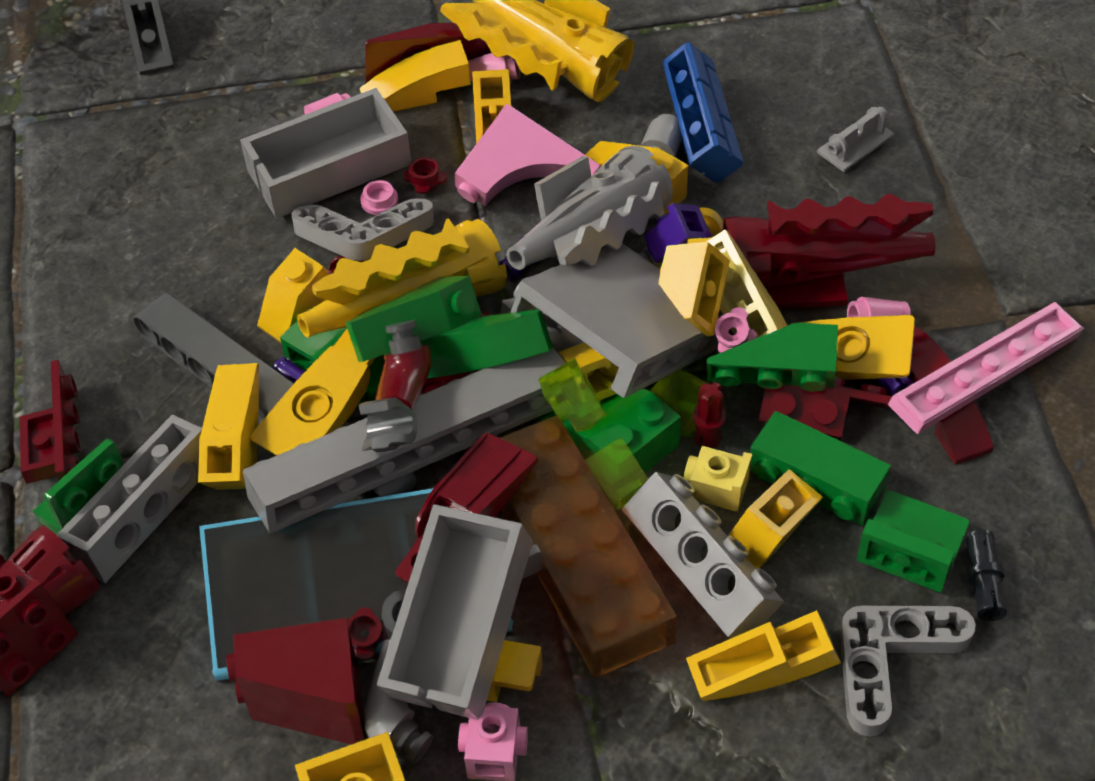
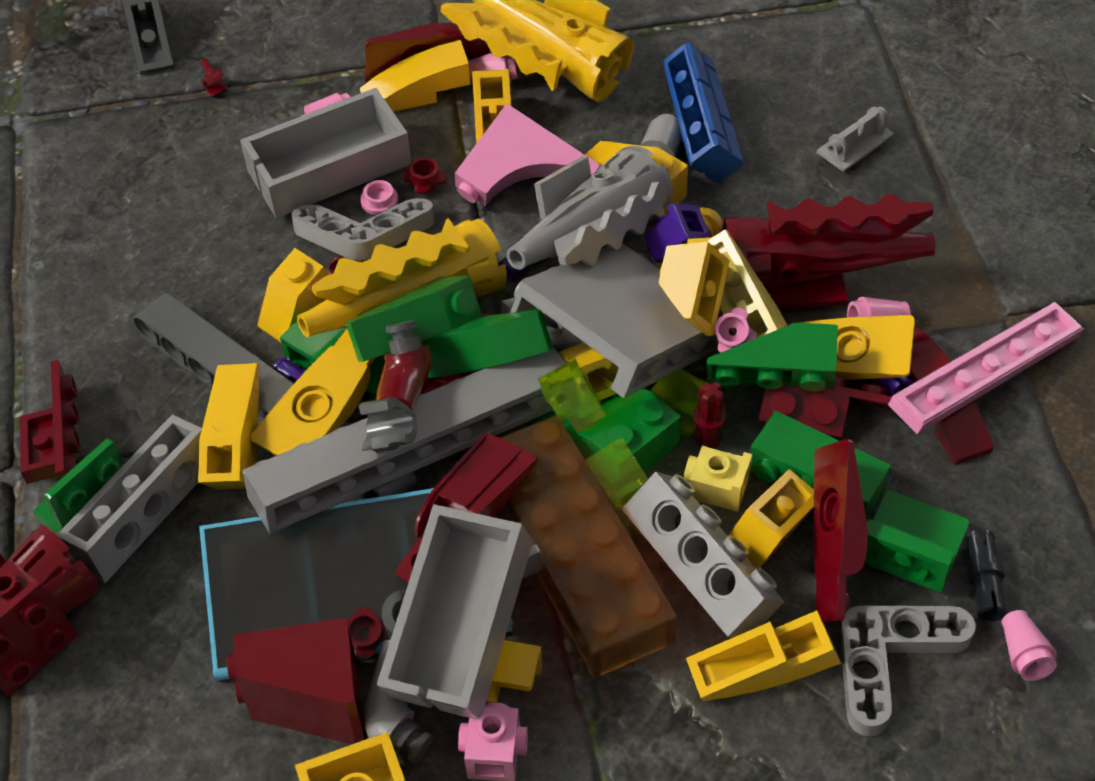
none -> dark red hand [201,59,227,97]
none -> dark red piece [814,439,868,624]
none -> bright pink cone [1001,610,1057,681]

